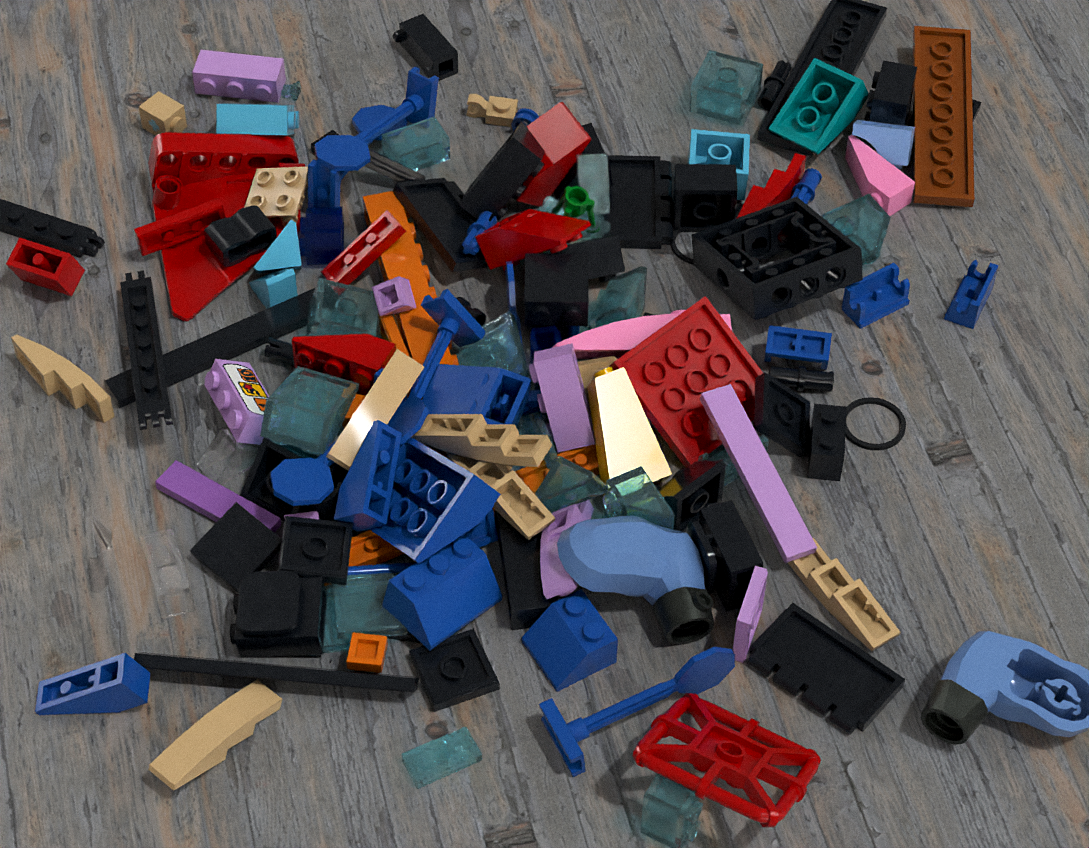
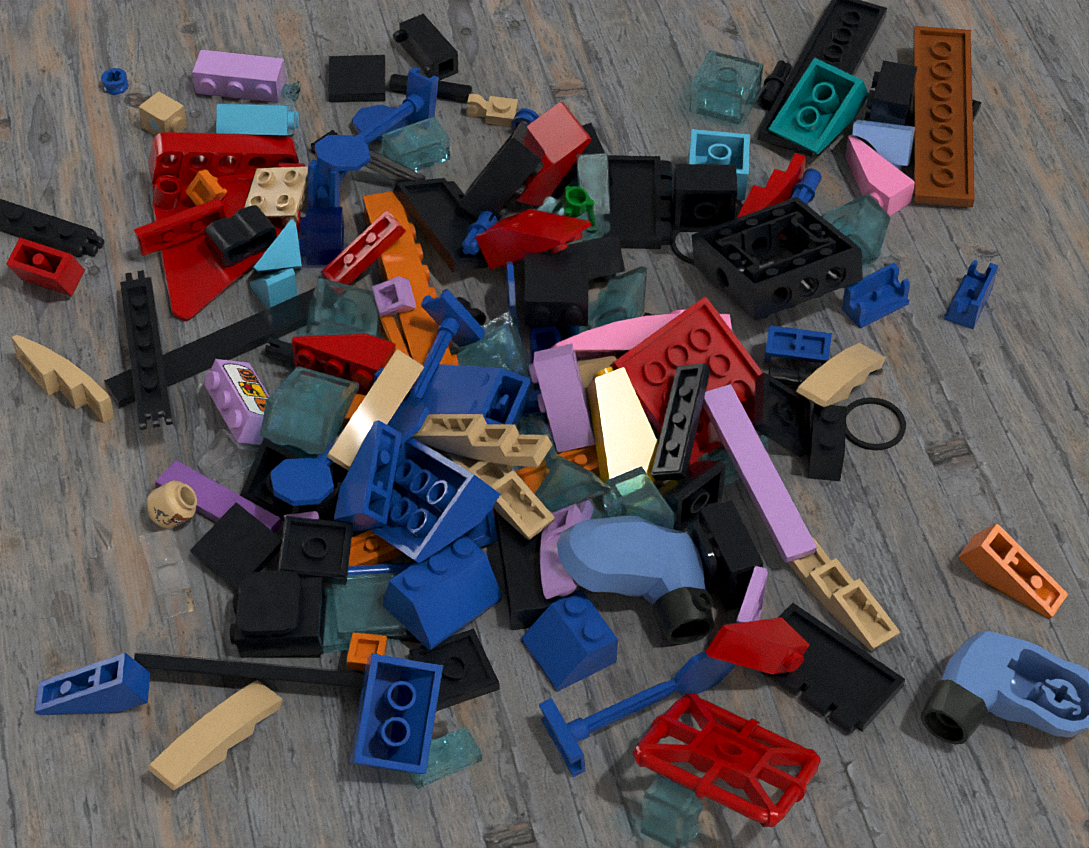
none -> blue bush [101,68,129,95]
none -> tan head [147,480,197,529]
none -> orange tile [185,170,227,206]
none -> black tile [328,55,386,102]
none -> blue slope [349,653,443,774]
none -> black axle [389,74,473,102]
none -> black tile [651,363,711,481]
none -> red slope [705,617,810,674]
none -> tan slope [796,343,886,407]
none -> orange slope [958,523,1068,619]

